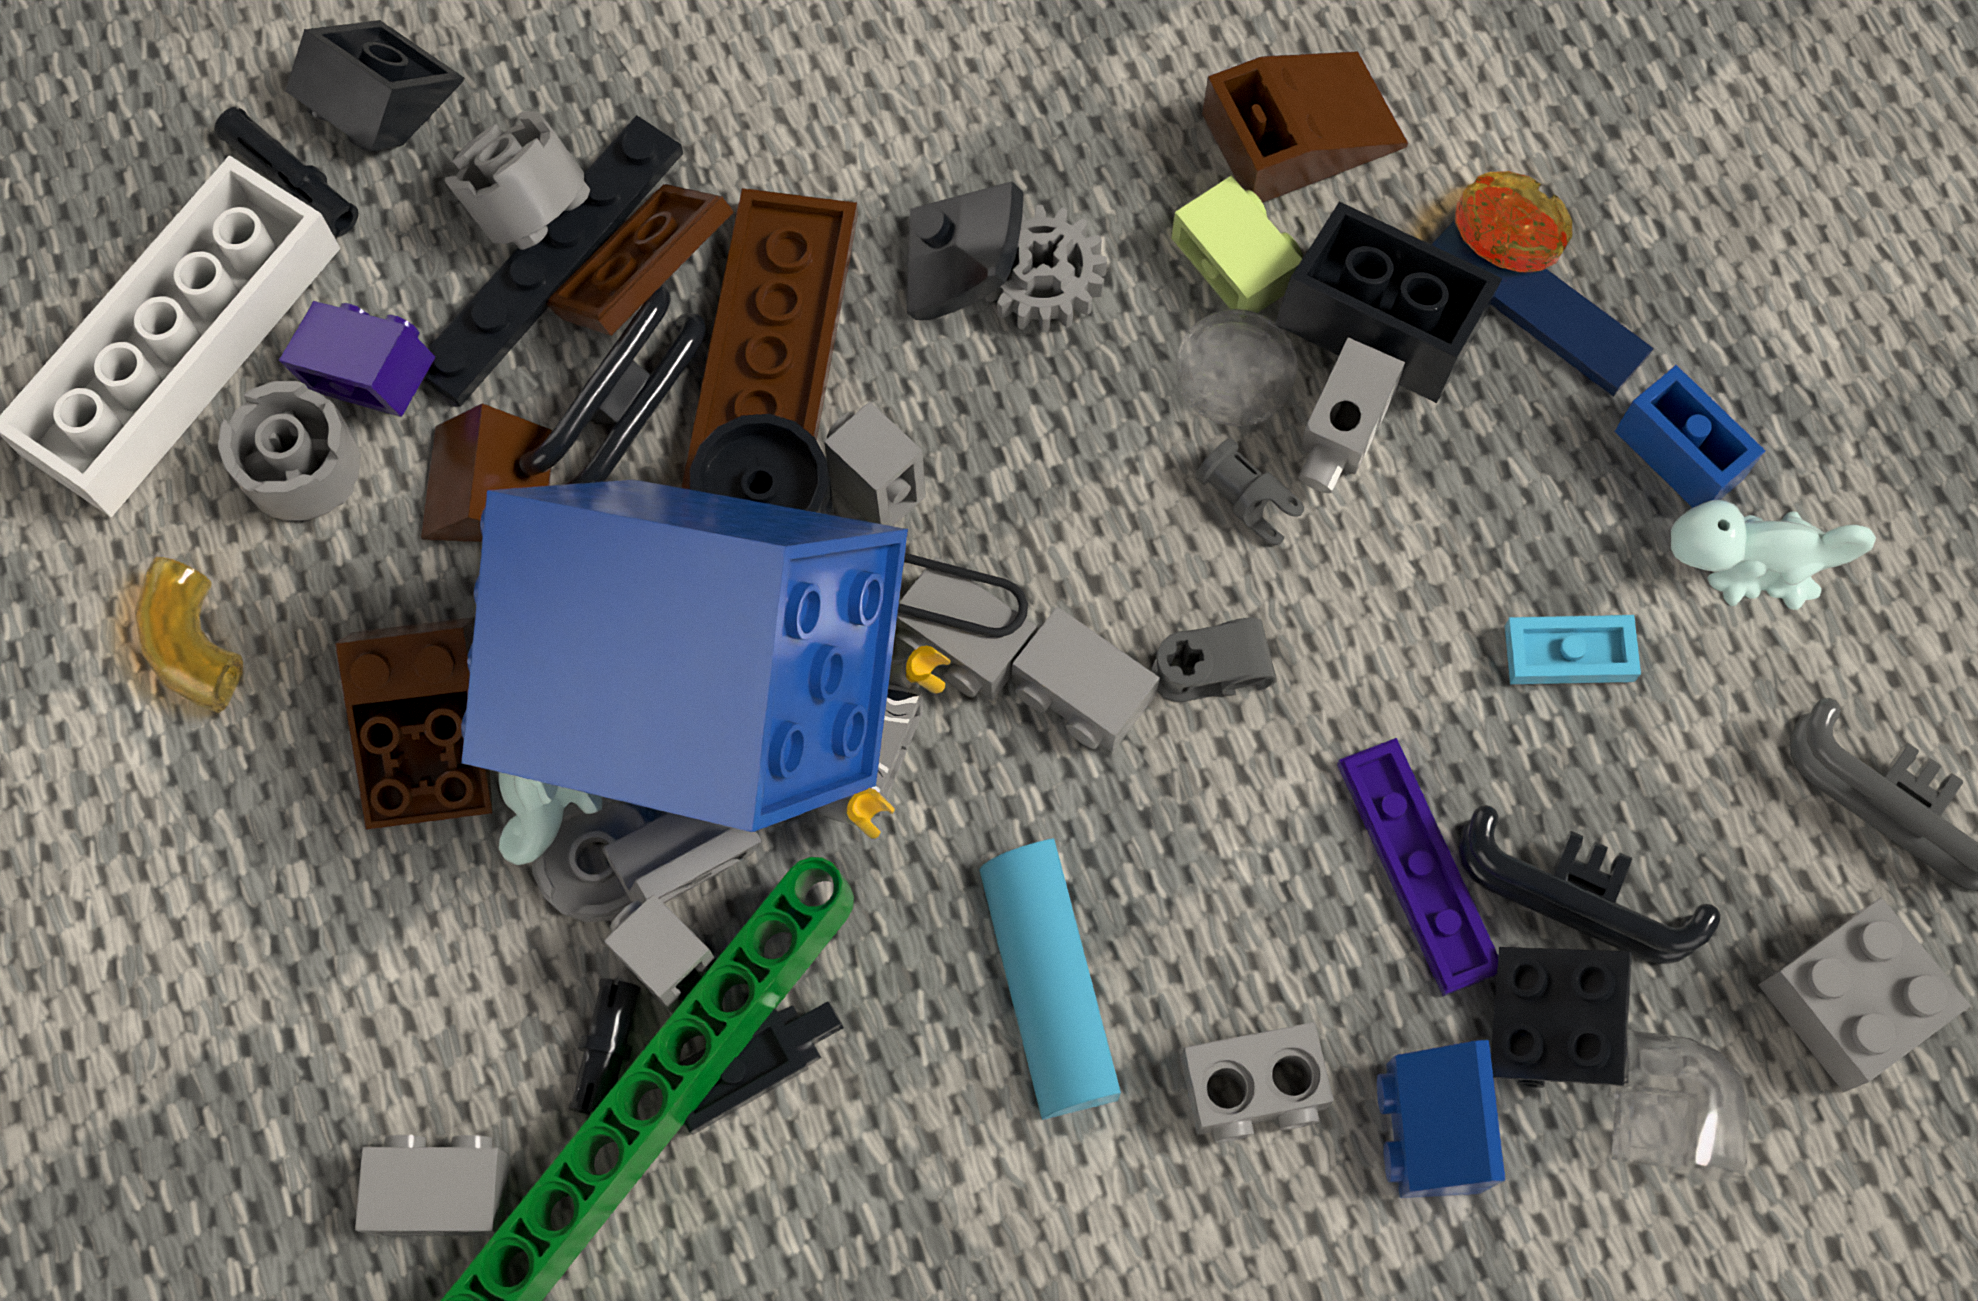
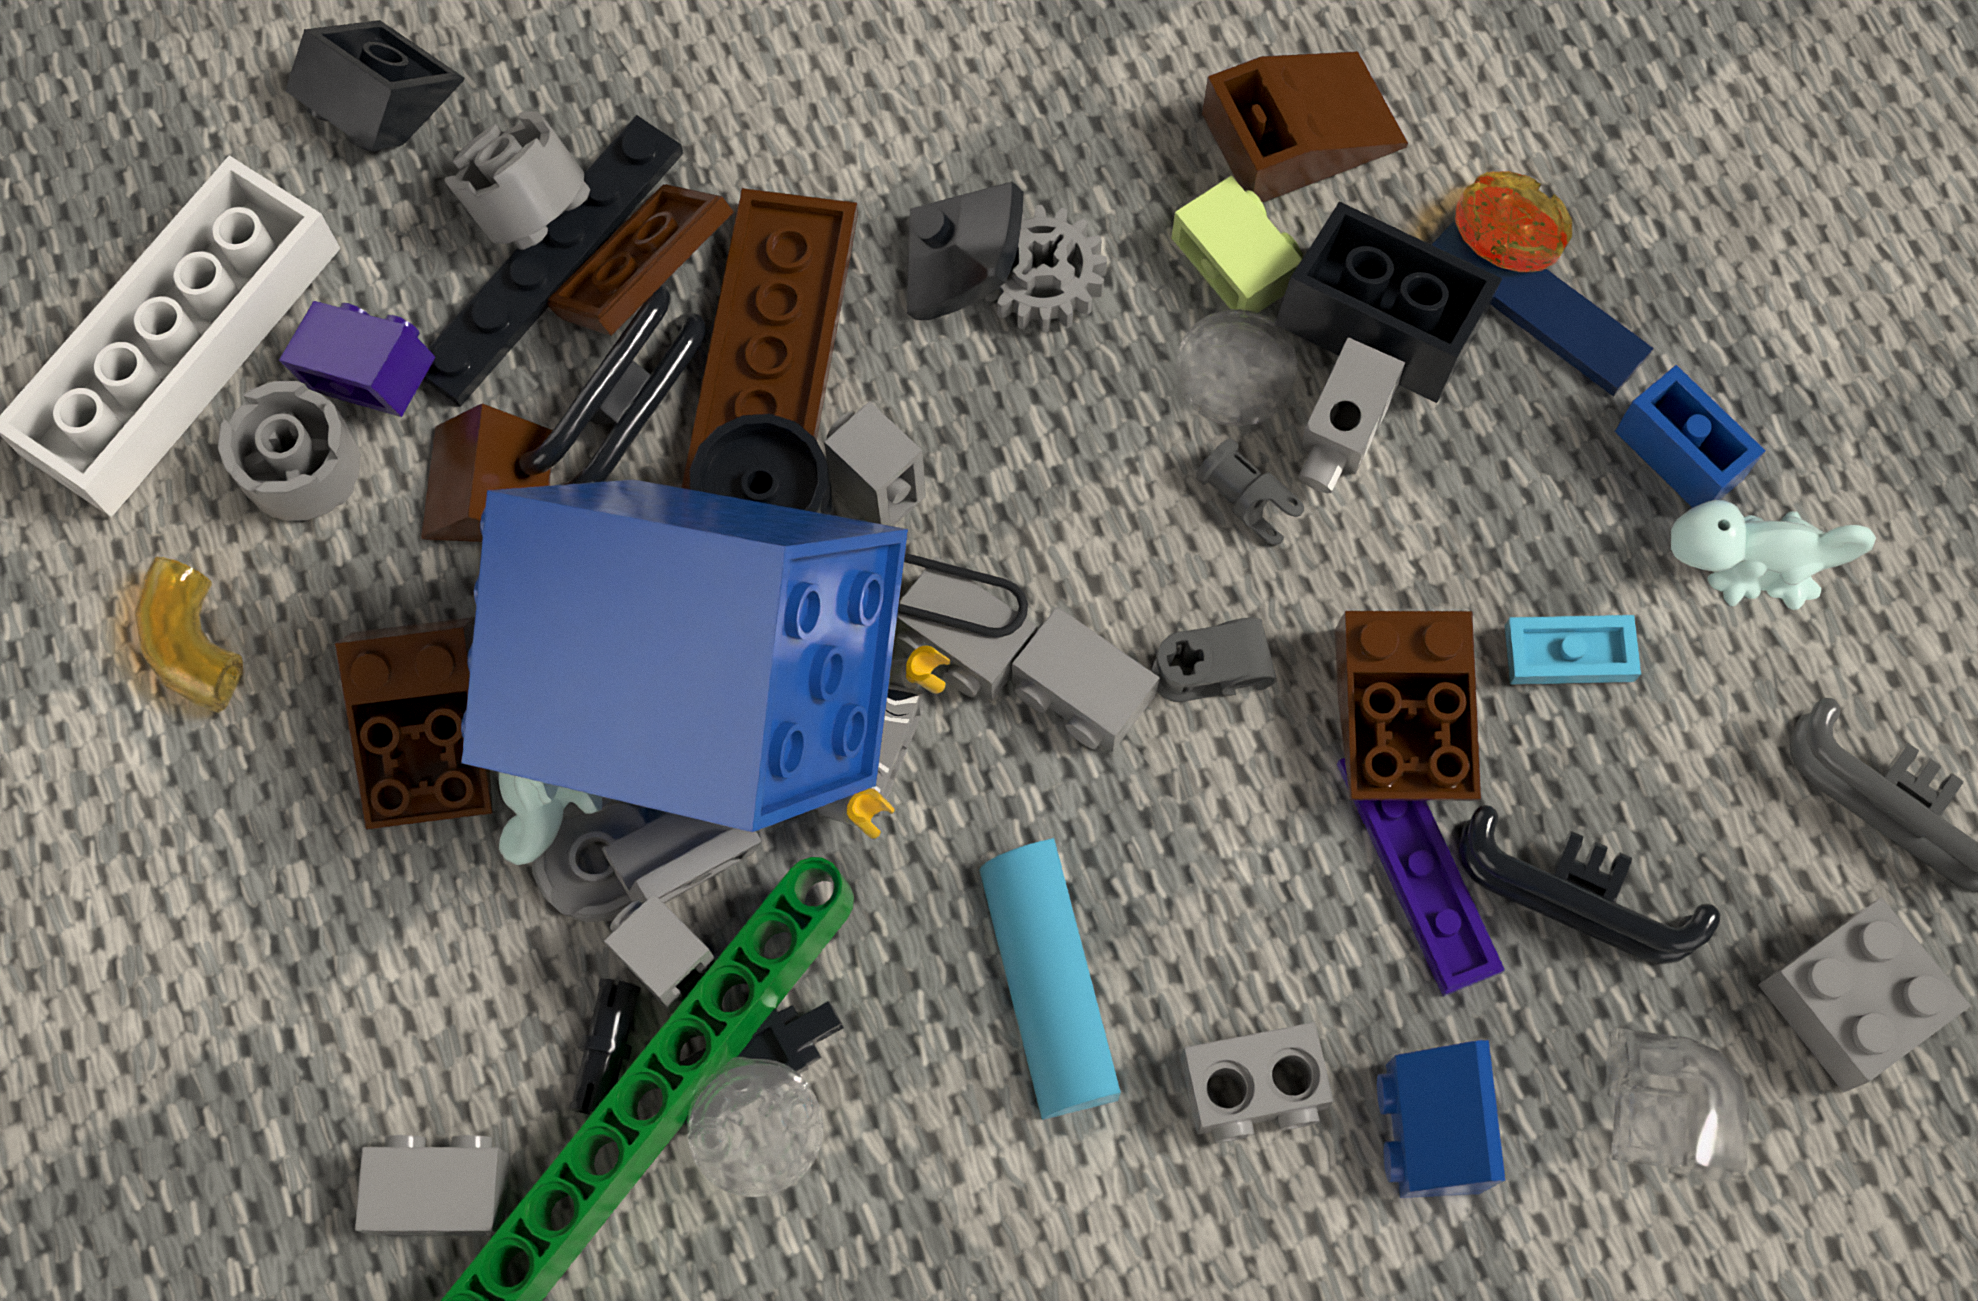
black pin [214,107,359,237] -> none
black hinge [1491,947,1632,1088] -> none
none -> clear tile [687,1057,823,1197]
none -> reddish brown slope [1335,611,1481,801]

